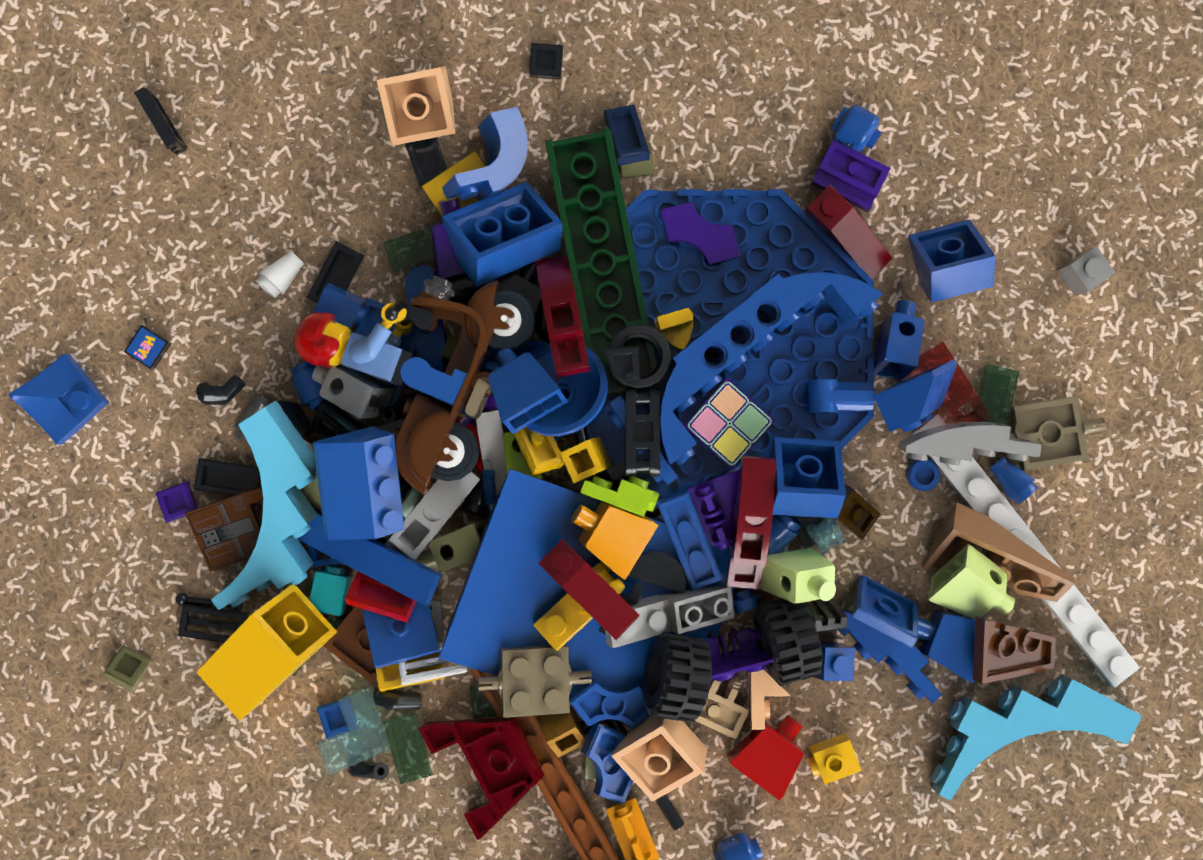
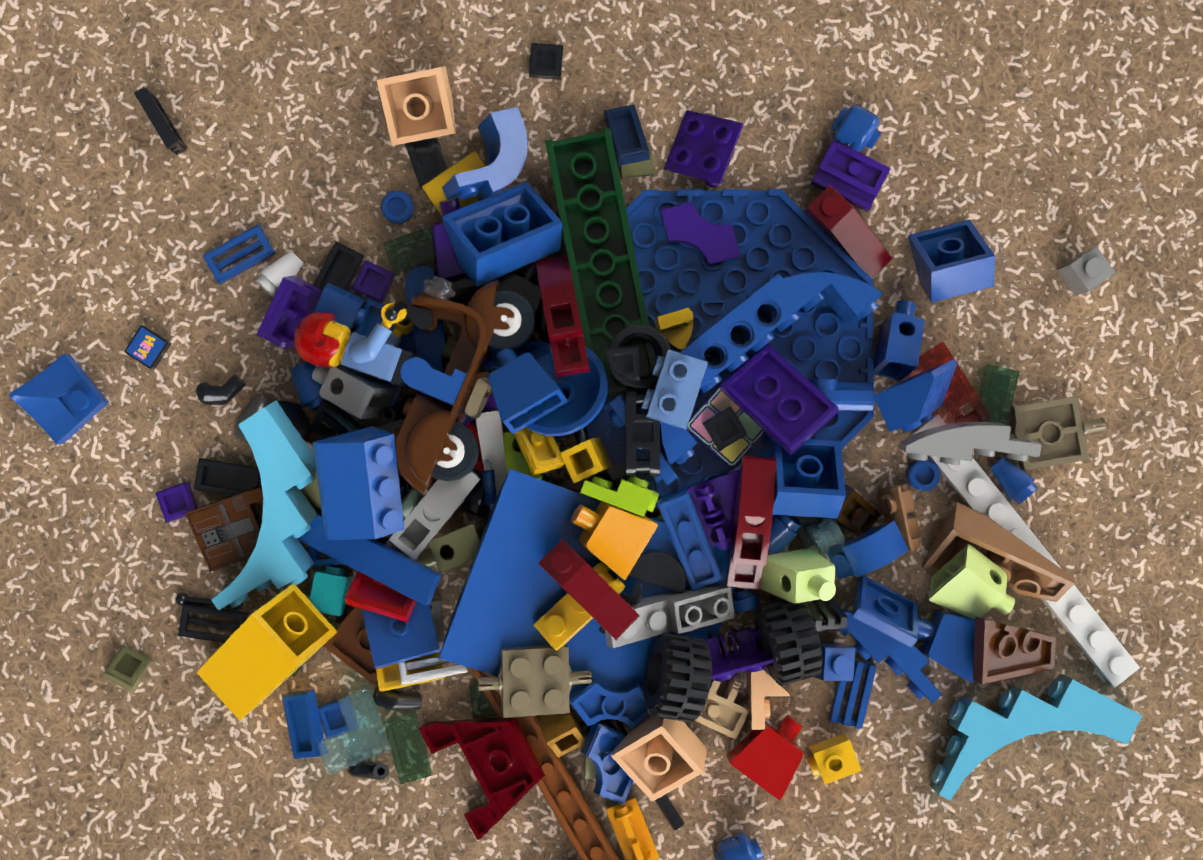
none -> blue tile [202,224,276,285]
none -> dark purple hinge [256,275,323,349]
none -> blue tile [282,689,327,759]
none -> dark purple tile [352,260,396,303]
none -> blue tile [381,191,414,224]
none -> medium blue brick [642,349,708,430]
none -> dark purple hinge [664,110,744,188]
none -> black tile [702,406,748,451]
none -> dark purple tile [720,343,839,456]
none -> blue brick [825,520,909,579]
none -> blue tile [828,660,877,729]
none -> medium nougat hinge [878,483,922,551]

